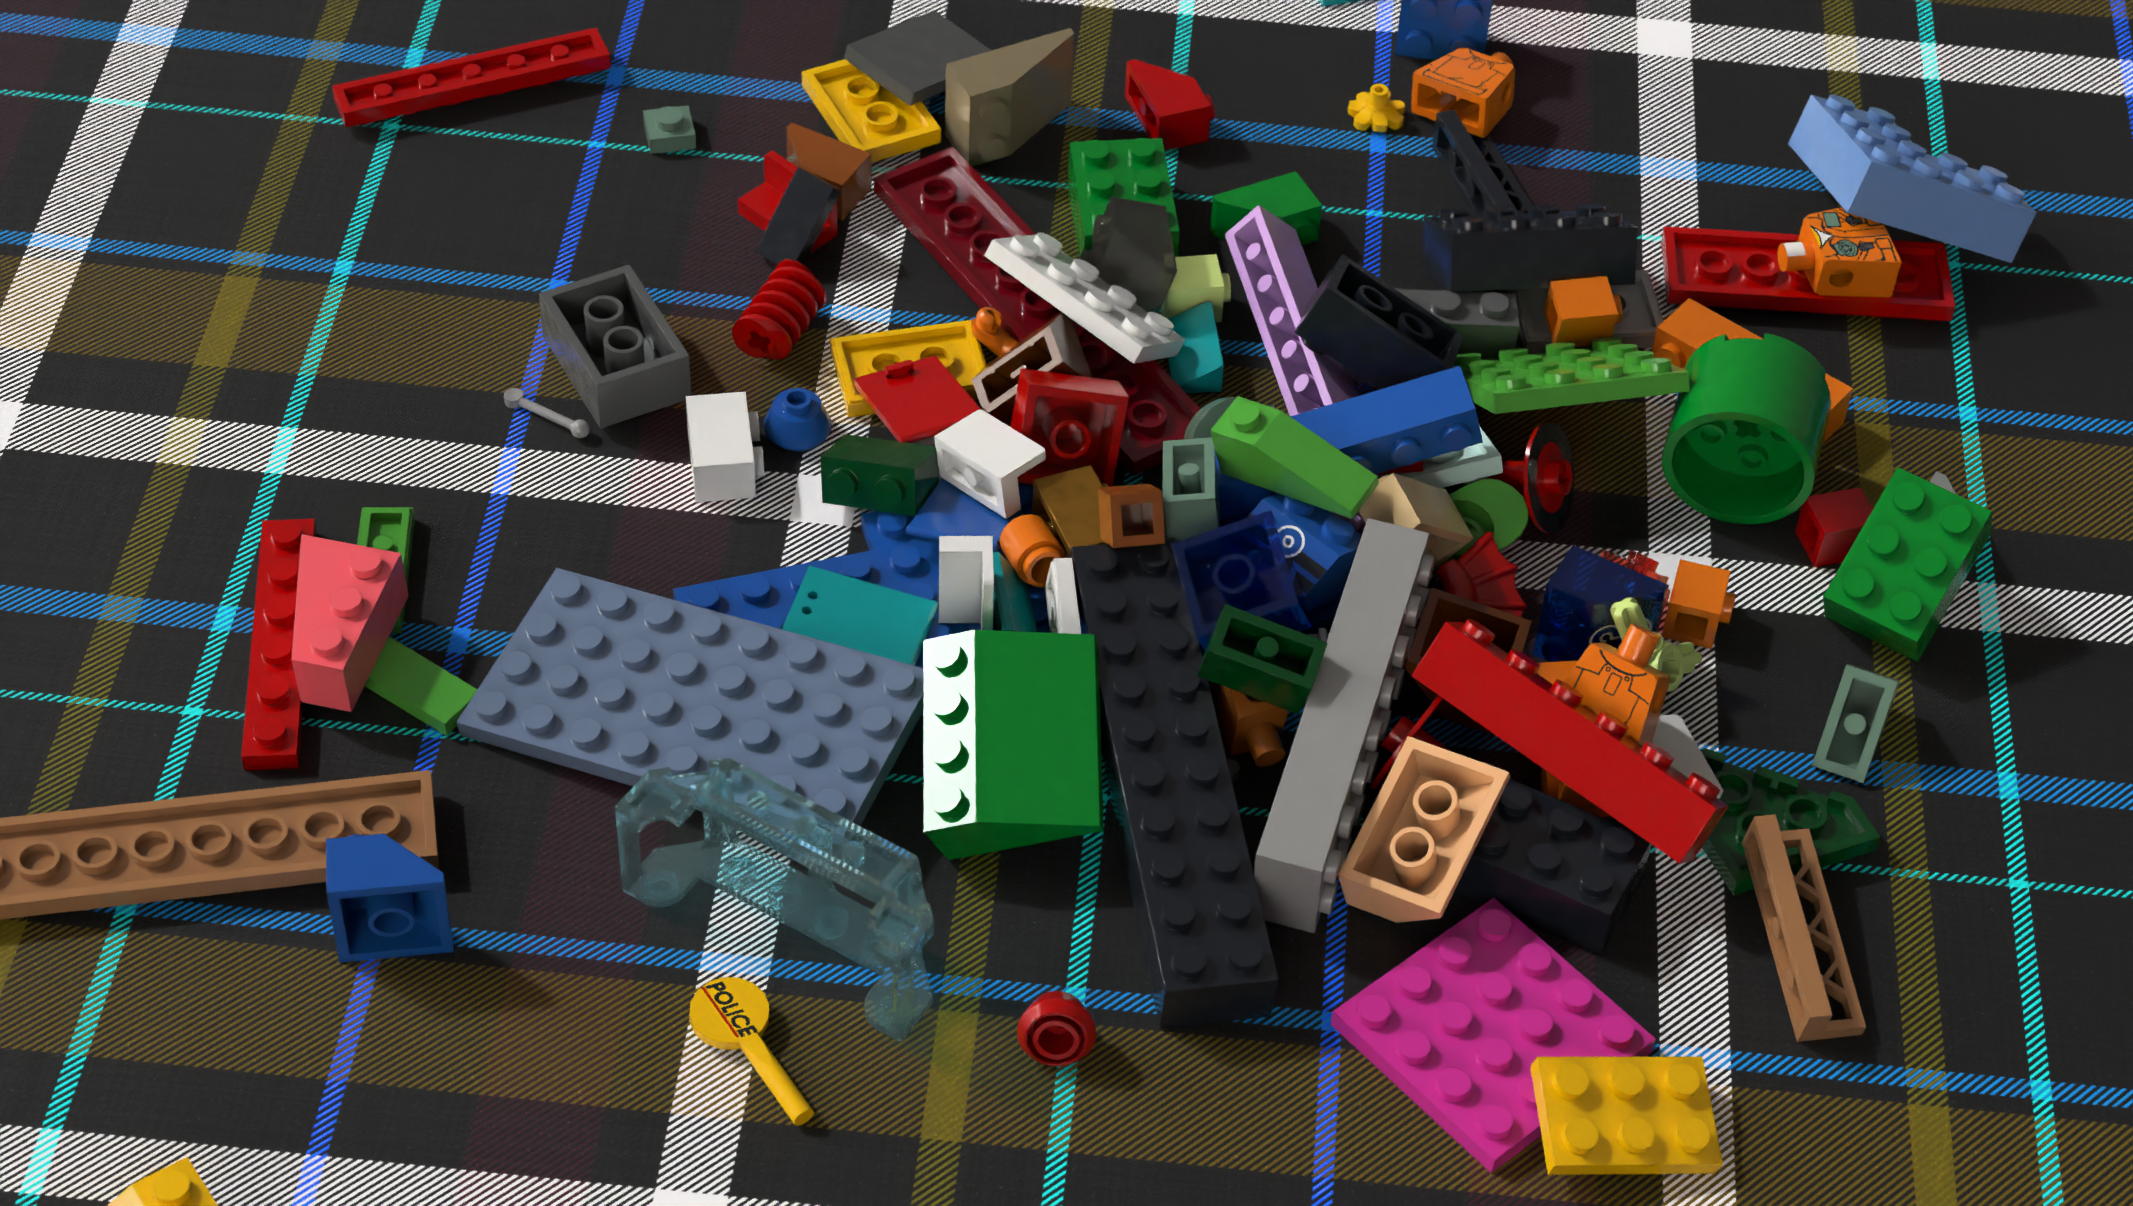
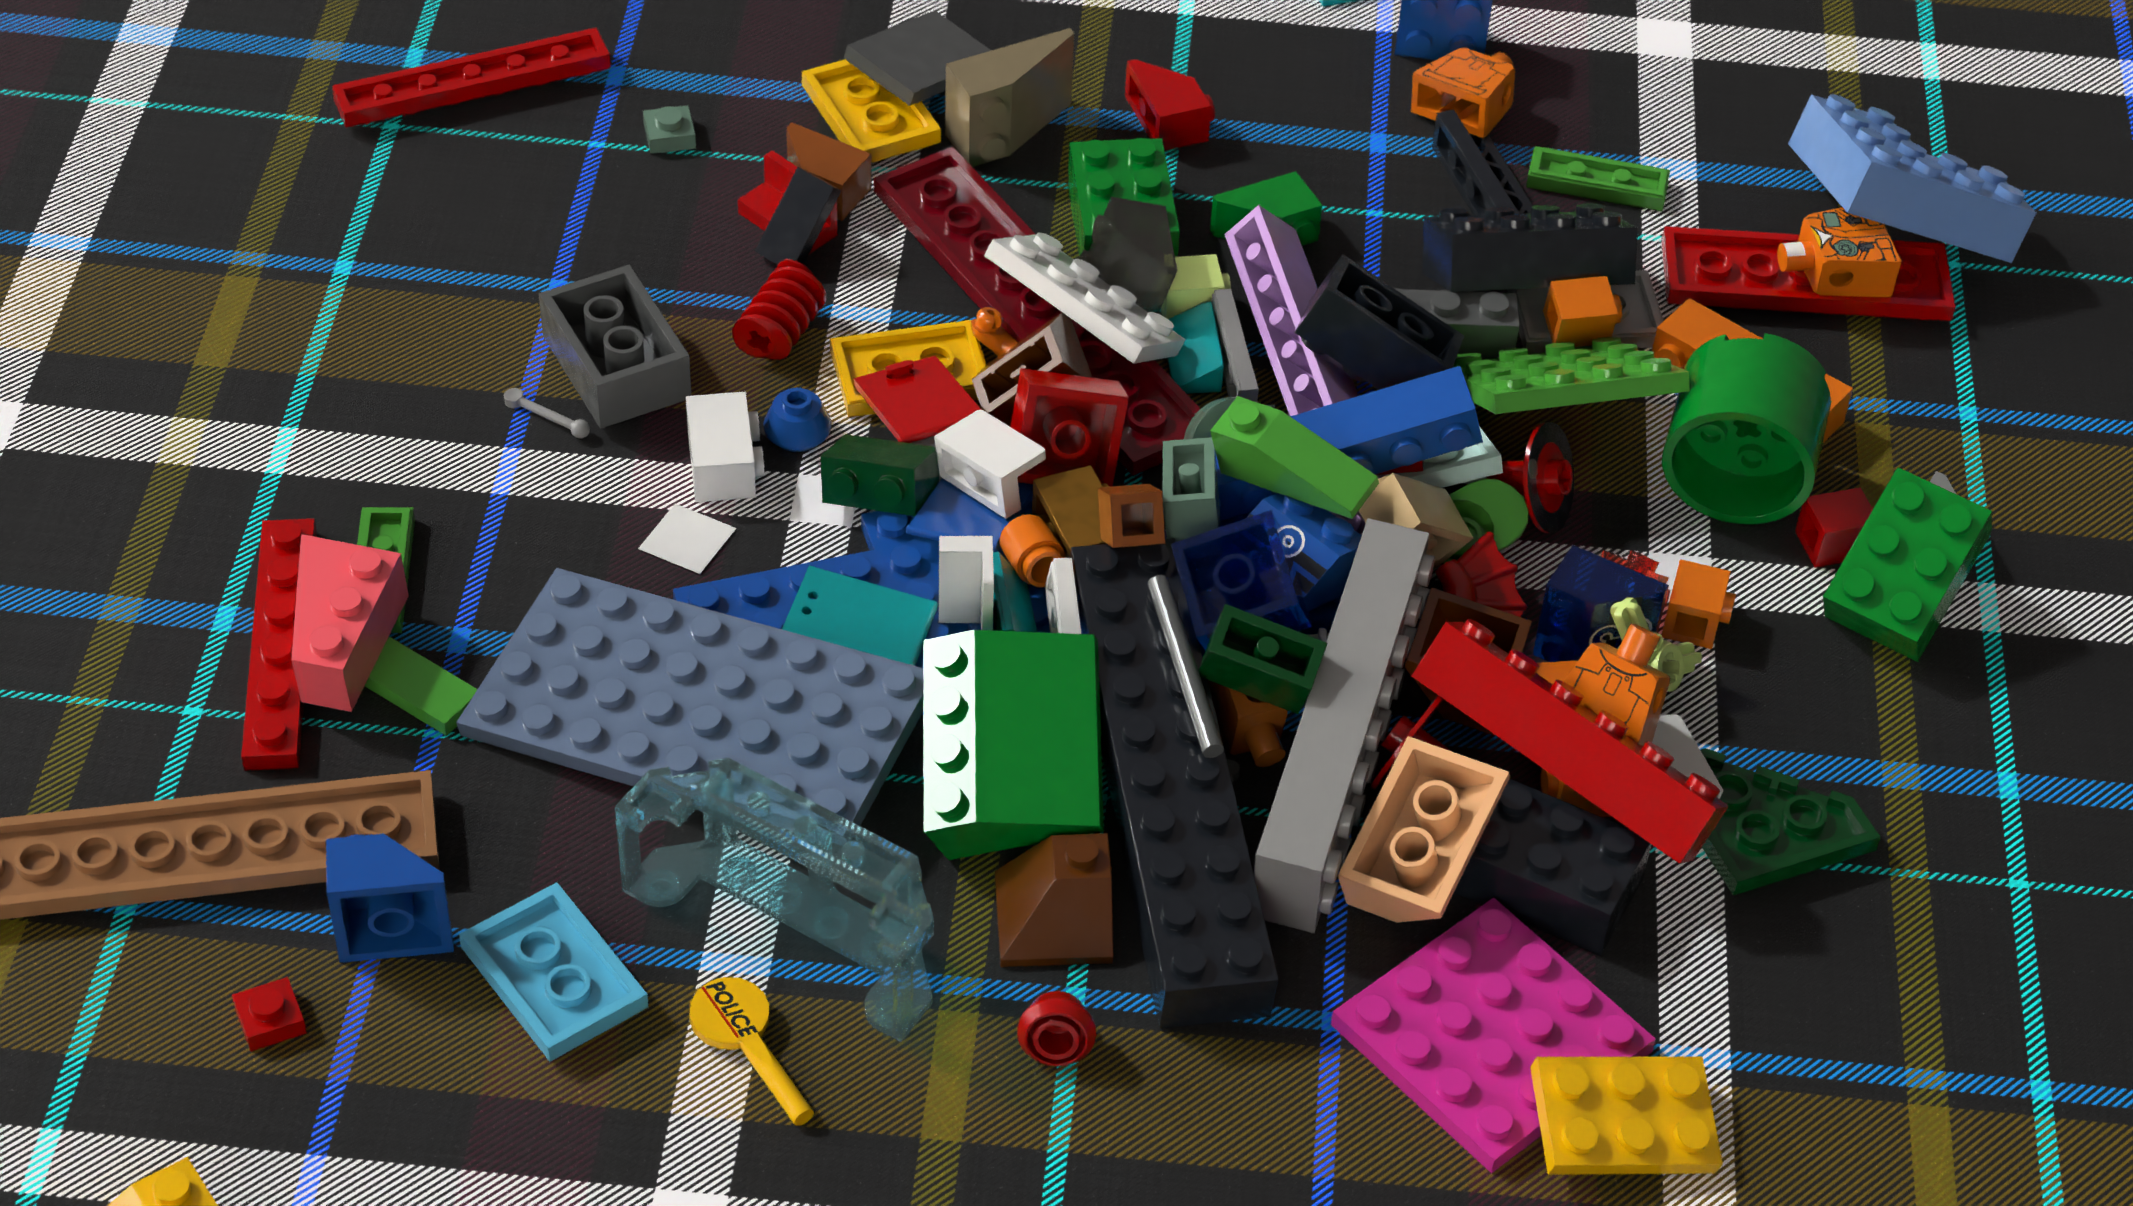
yellow plant [1347,84,1405,132] -> none
medium nougat fence [1742,814,1866,1042] -> none
sand green slope [1812,664,1900,783] -> none
none -> red plate [232,977,307,1052]
none -> medium azure plate [459,882,648,1062]
none -> white sticker [638,504,736,574]
none -> reddish brown slope [995,833,1113,967]
none -> dark grey bar [1147,575,1224,758]
none -> light grey tile [1212,289,1259,402]
none -> bright green tile [1526,146,1670,212]

